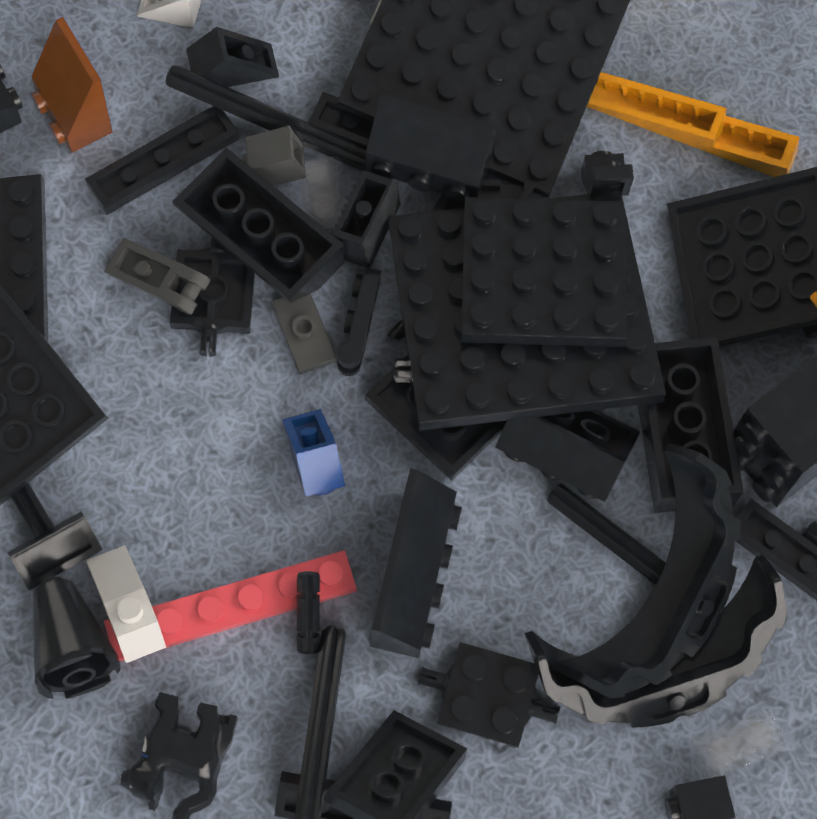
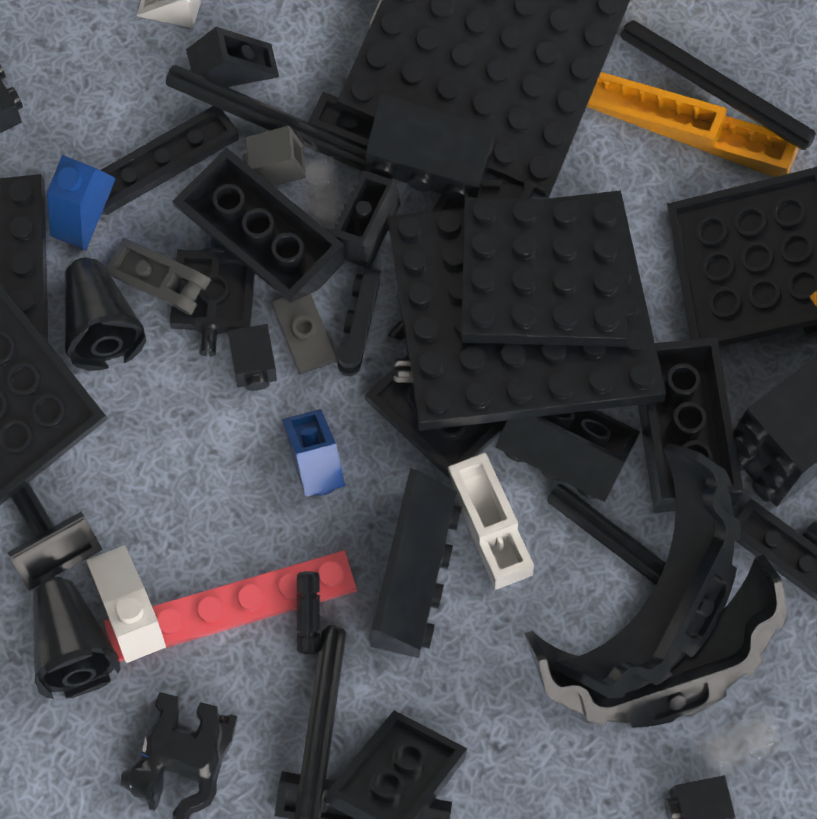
dark orange slope [31,17,113,153] -> none
black plate [418,642,560,748] -> none
black slope [581,151,634,196] -> none
none -> blue slope [47,155,116,251]
none -> black cone [65,257,146,371]
none -> black brick [228,324,277,391]
none -> white slope [448,453,534,590]
none -> black axle [621,20,816,150]

